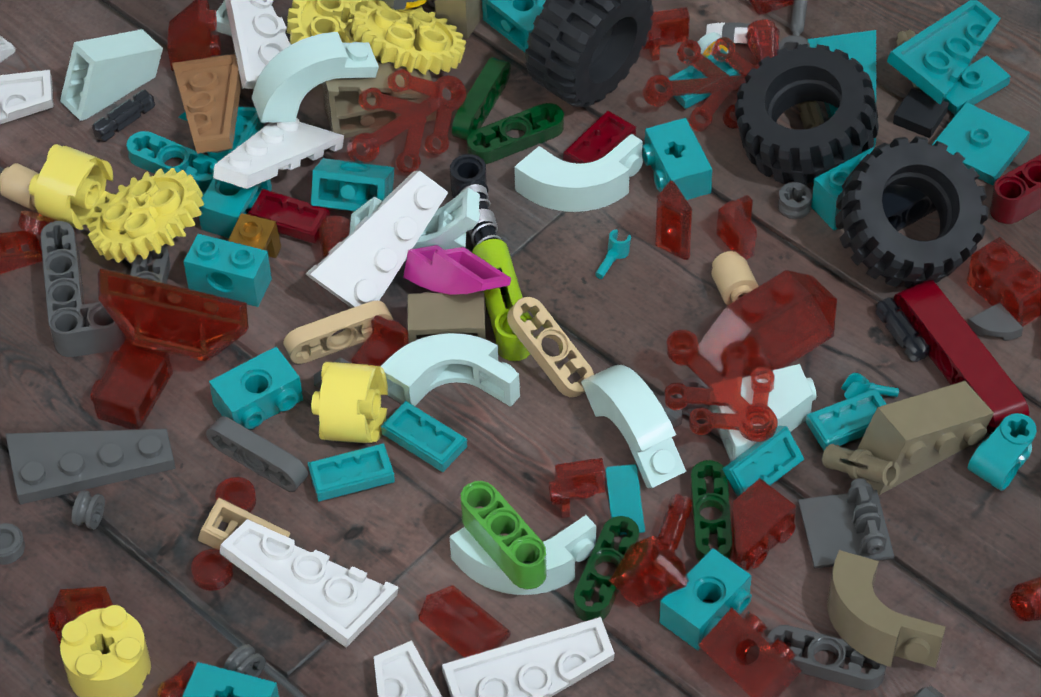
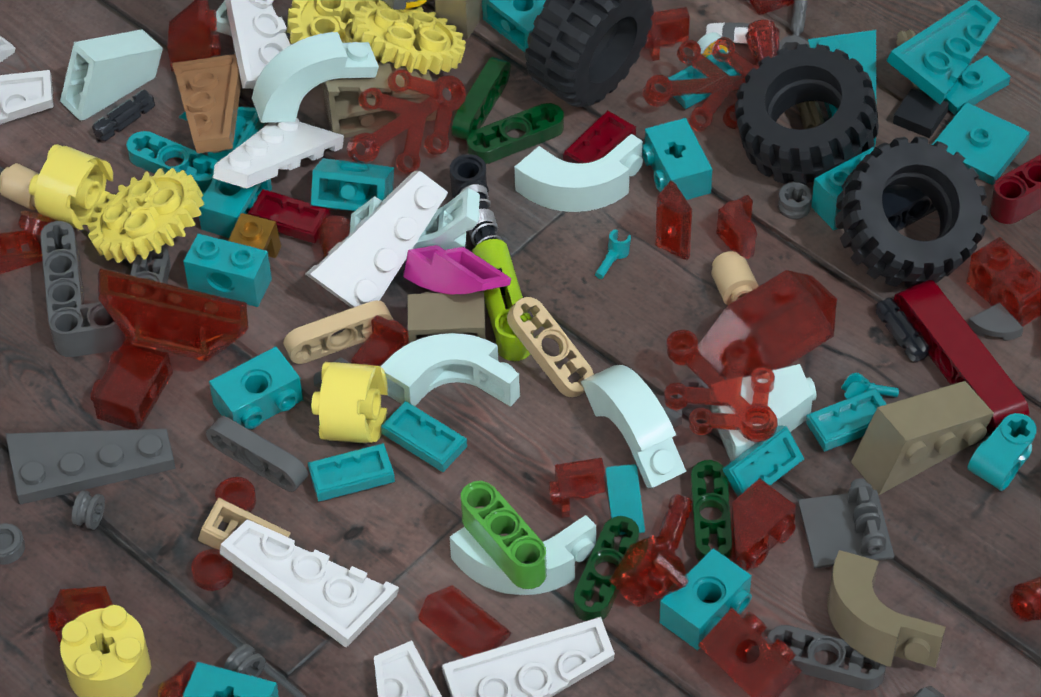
dark tan pin [822,444,900,487] -> none

